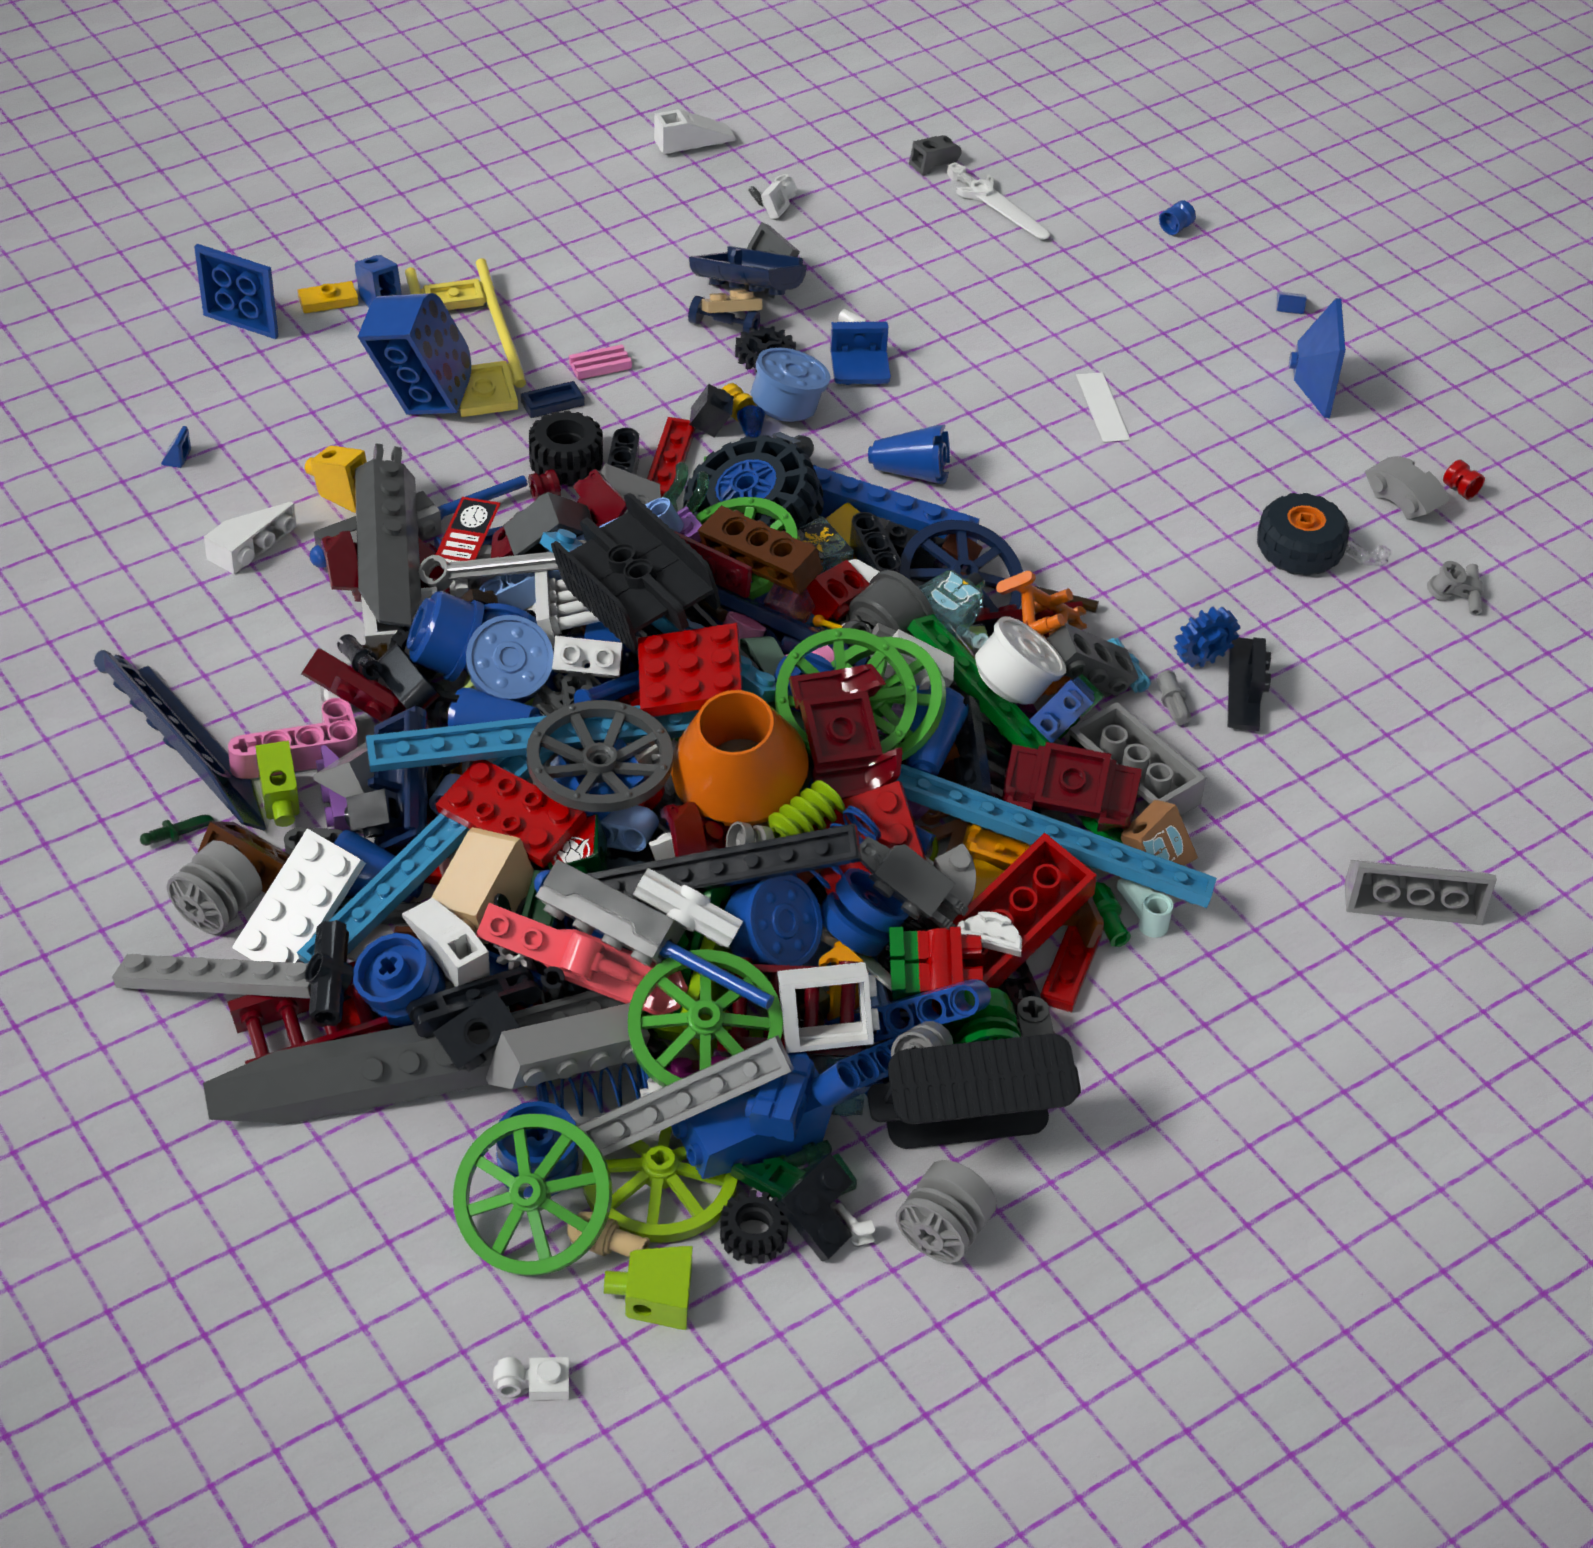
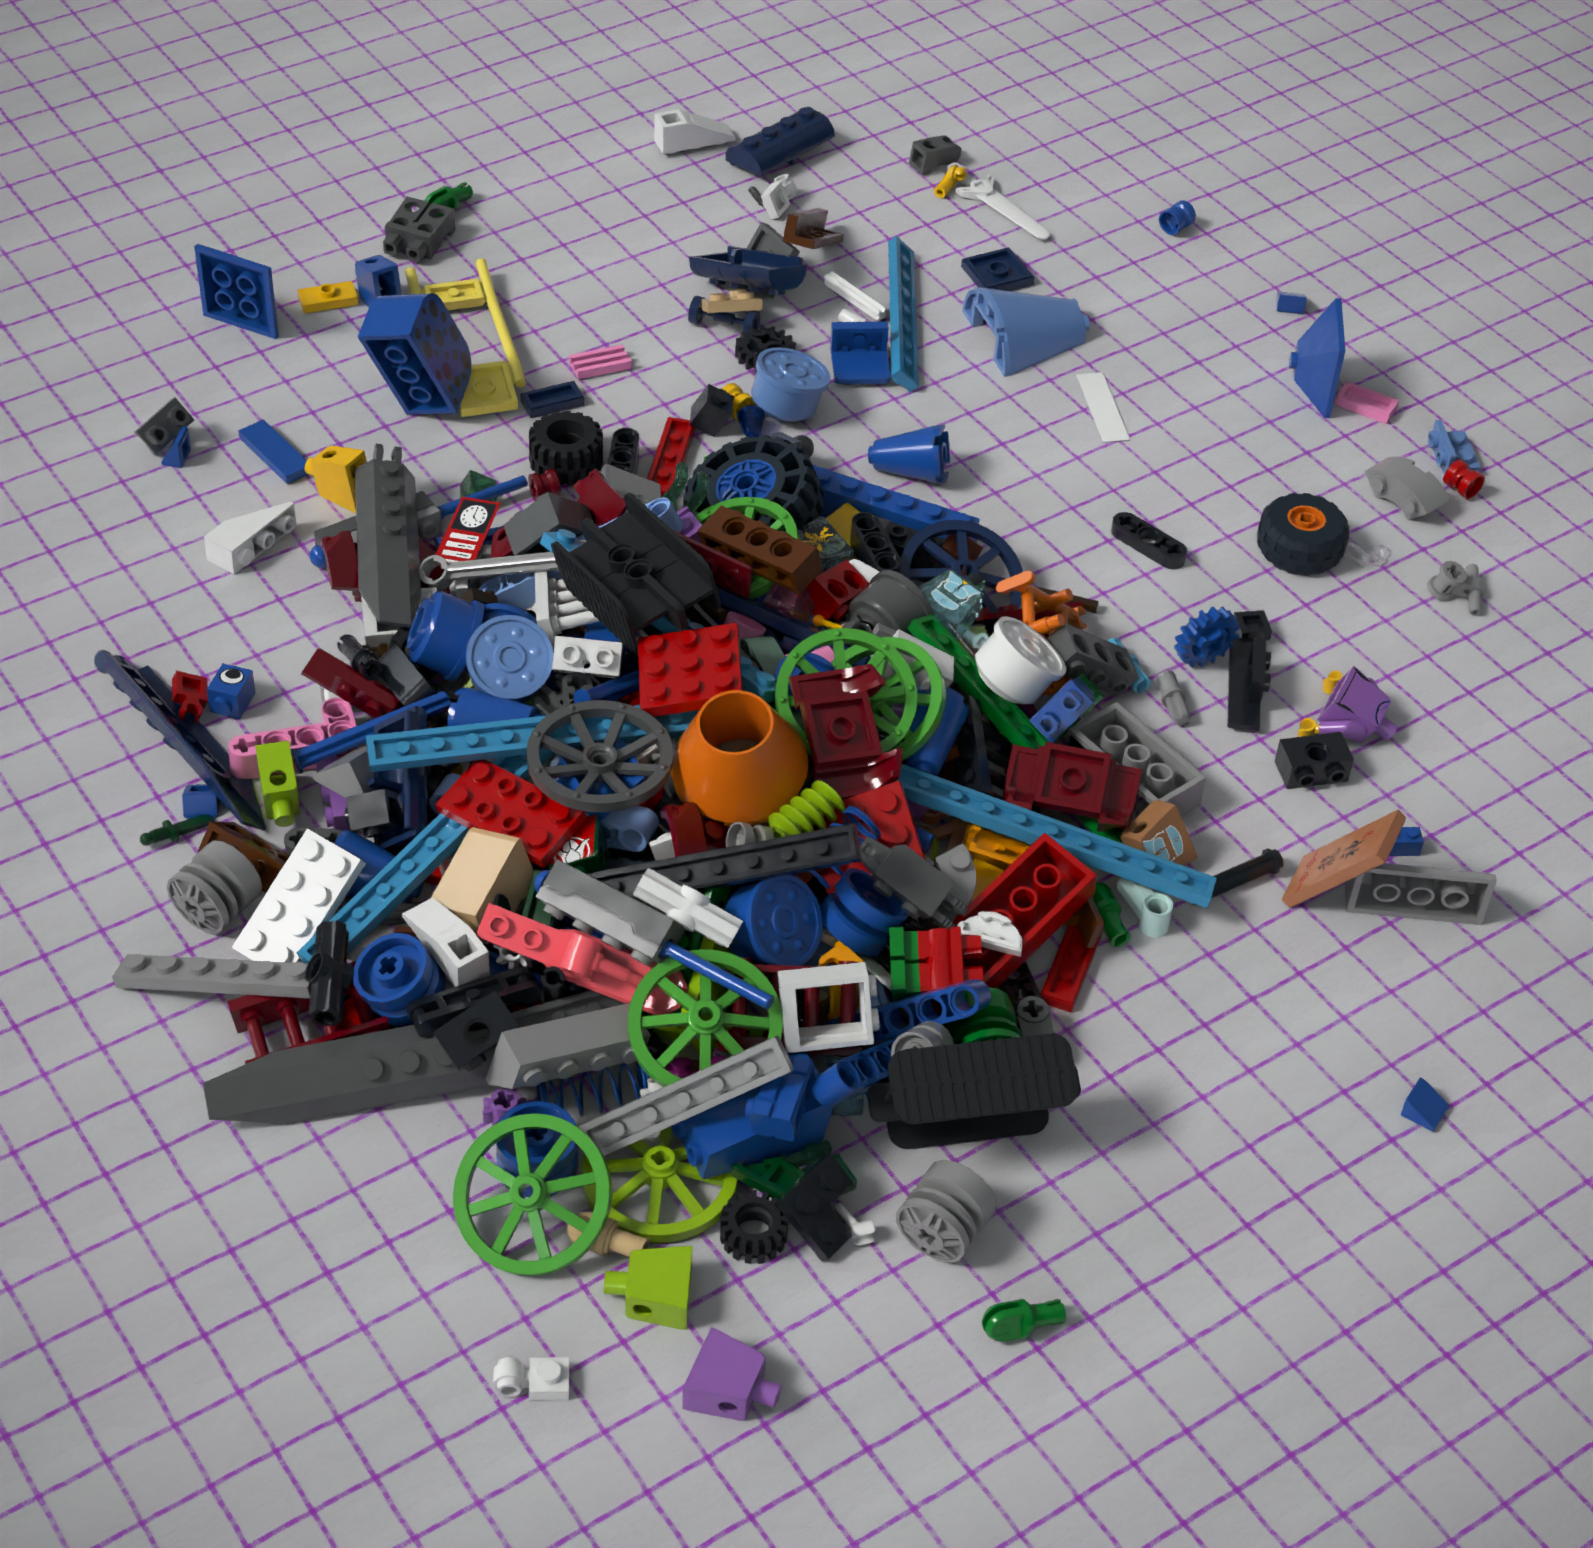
none -> dark grey hips [134,397,194,455]
none -> red plate [172,670,208,723]
none -> blue slope [182,784,219,818]
none -> blue brick [207,663,256,719]
none -> blue tile [238,419,309,484]
none -> blue axle [291,691,451,774]
none -> dark grey hips [383,196,456,263]
none -> green arm [425,182,473,218]
none -> clear green slope [460,470,497,502]
none -> medium lavender gear [482,1088,527,1126]
none -> medium lavender torso [682,1327,782,1421]
none -> dark blue container [725,107,835,176]
none -> reddish brown fence [782,208,844,249]
none -> white axle [824,271,887,322]
none -> dark azure plate [888,235,919,392]
none -> yellow arm [934,165,967,198]
none -> dark blue tile [961,247,1035,291]
none -> medium blue cone [962,287,1090,377]
none -> green arm [982,1299,1066,1342]
none -> black beam [1111,512,1187,569]
none -> black axle [1192,848,1284,905]
none -> black plate [1234,610,1272,640]
none -> black brick [1274,732,1354,789]
none -> nougat tile [1281,809,1406,908]
none -> medium lavender torso [1298,666,1398,743]
none -> bright pink tile [1334,381,1399,424]
none -> blue piece [1389,827,1424,856]
none -> blue slope [1401,1077,1449,1132]
none -> medium blue bracket [1428,420,1481,474]

